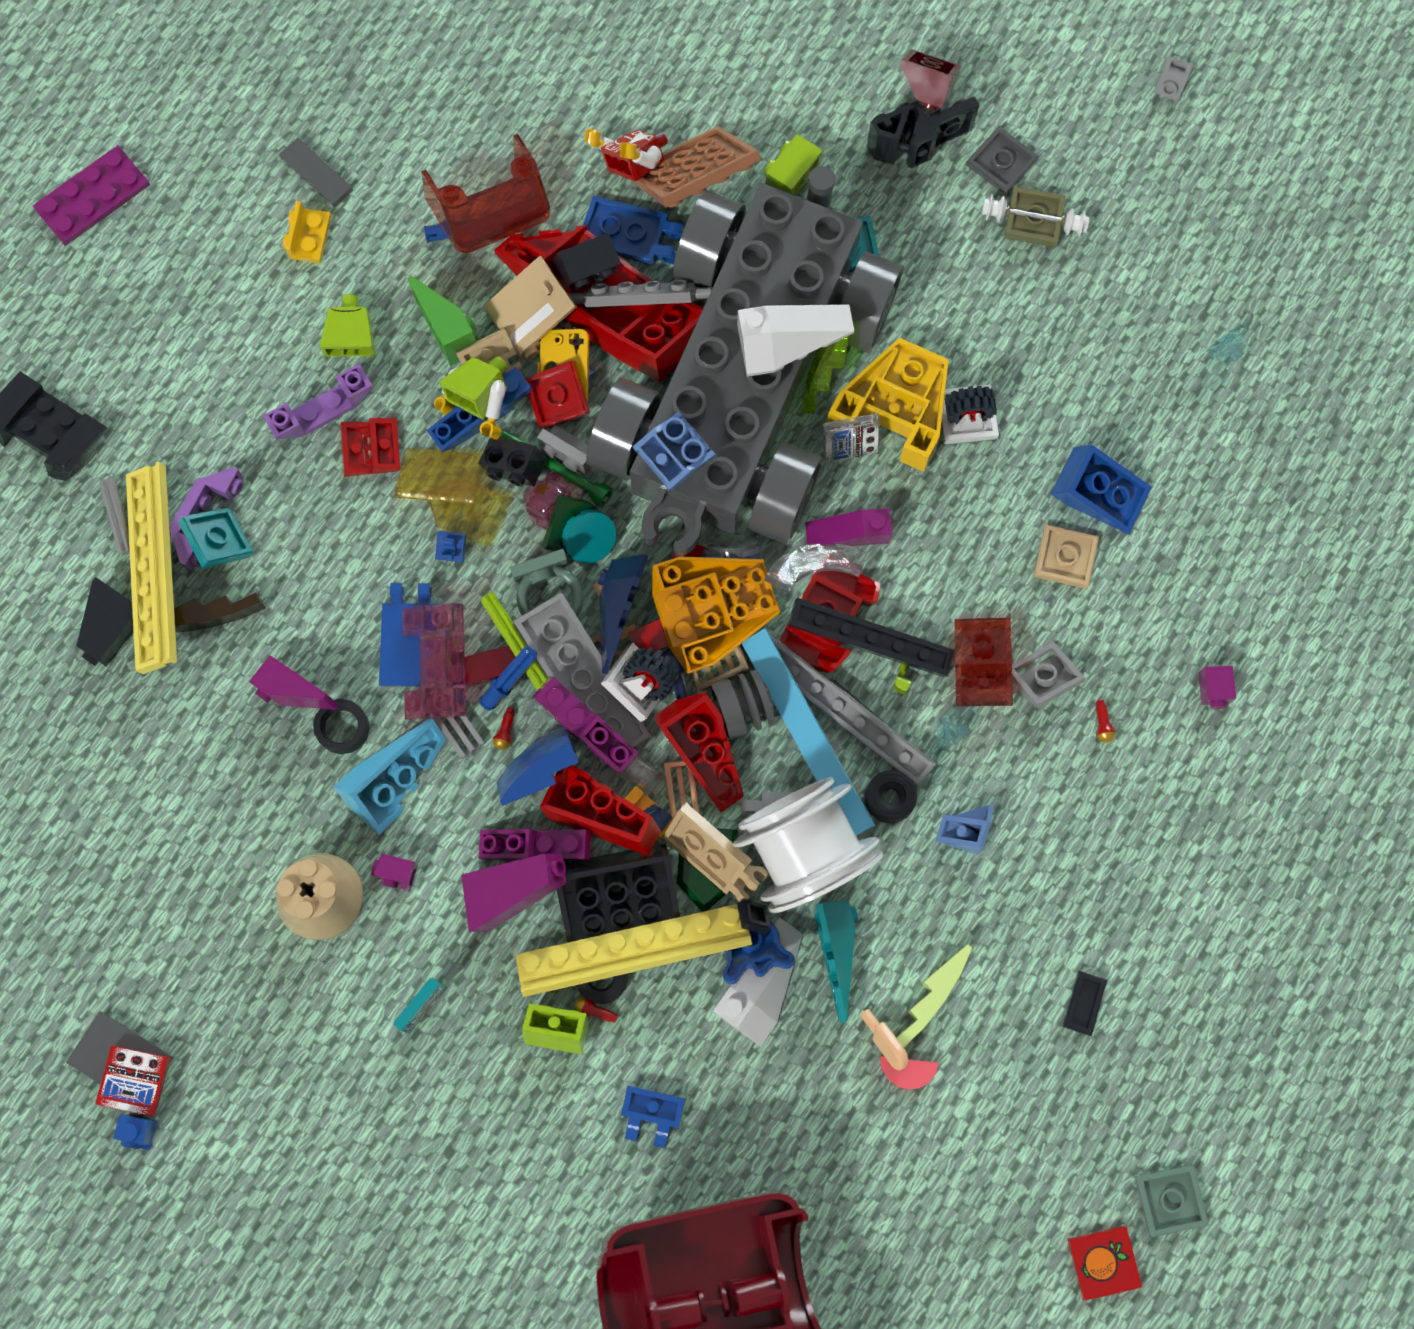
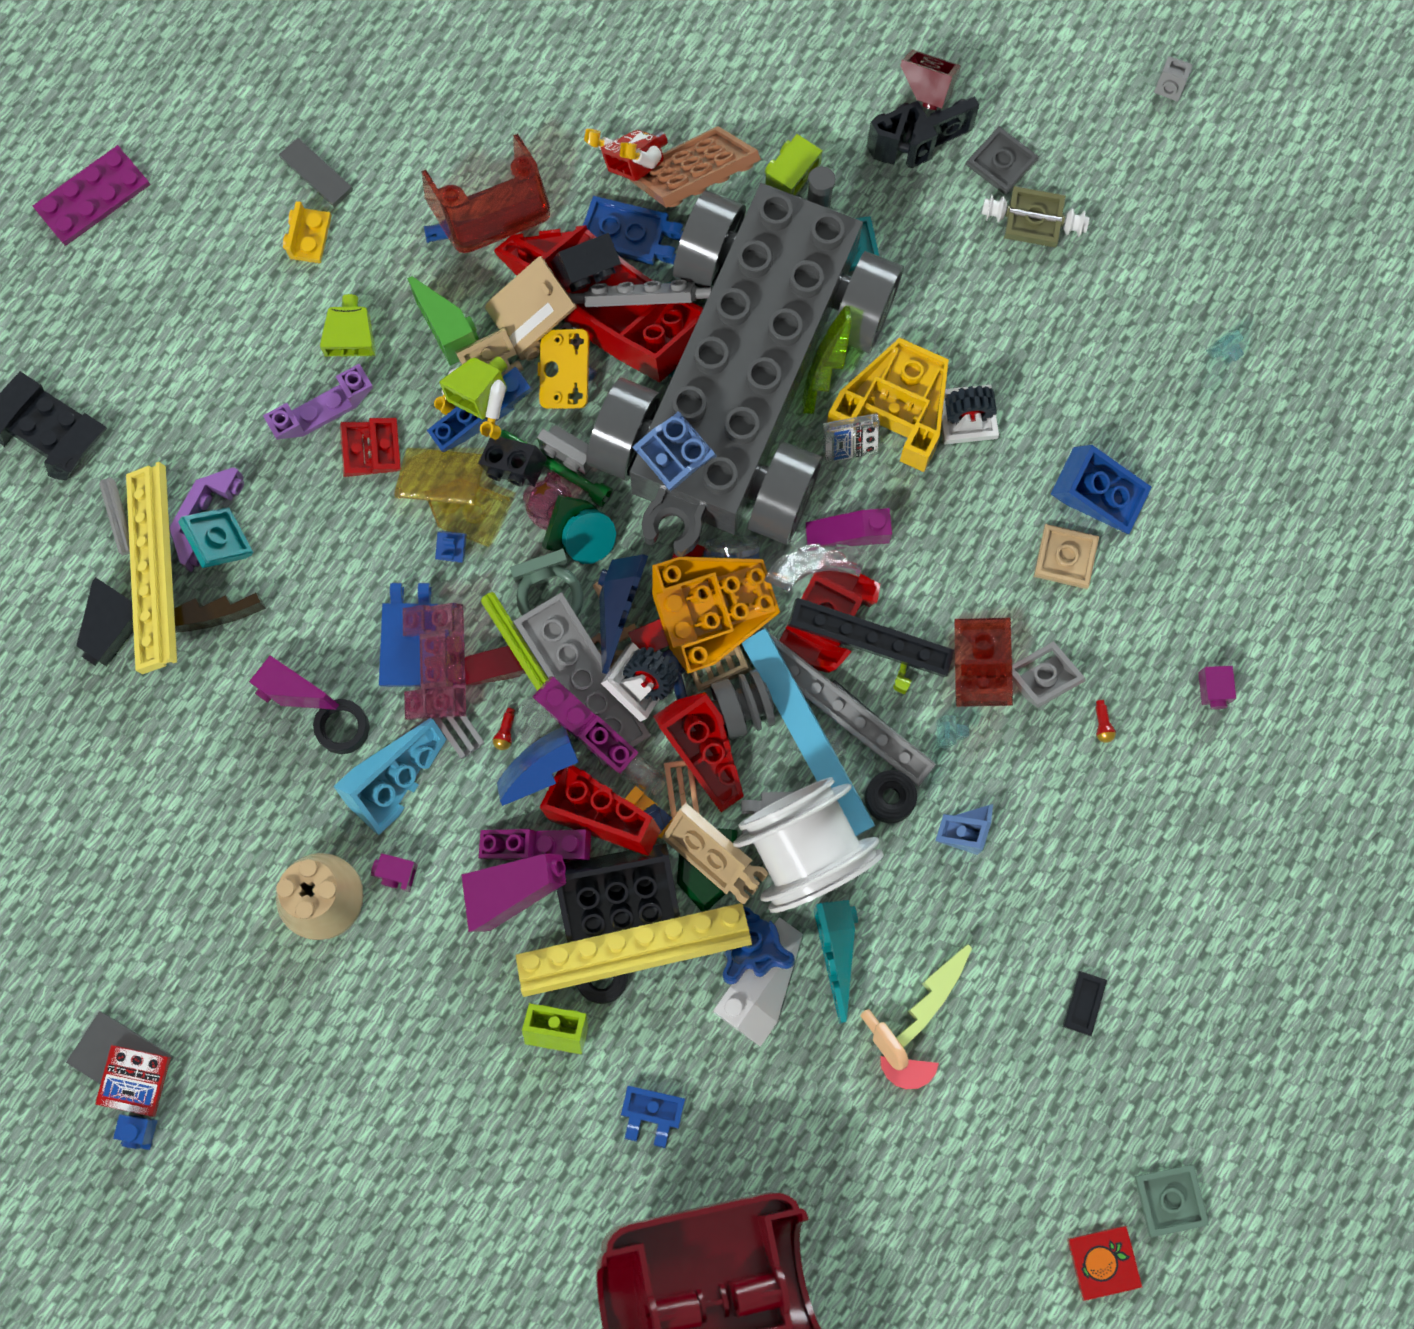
teal tile [394,977,447,1033] -> none
blue axle [479,646,537,711] -> none
red tile [525,360,590,430] -> none
red piece [574,997,618,1023] -> none
white wedge [737,305,854,377] -> none
black tile [737,899,771,935] -> none

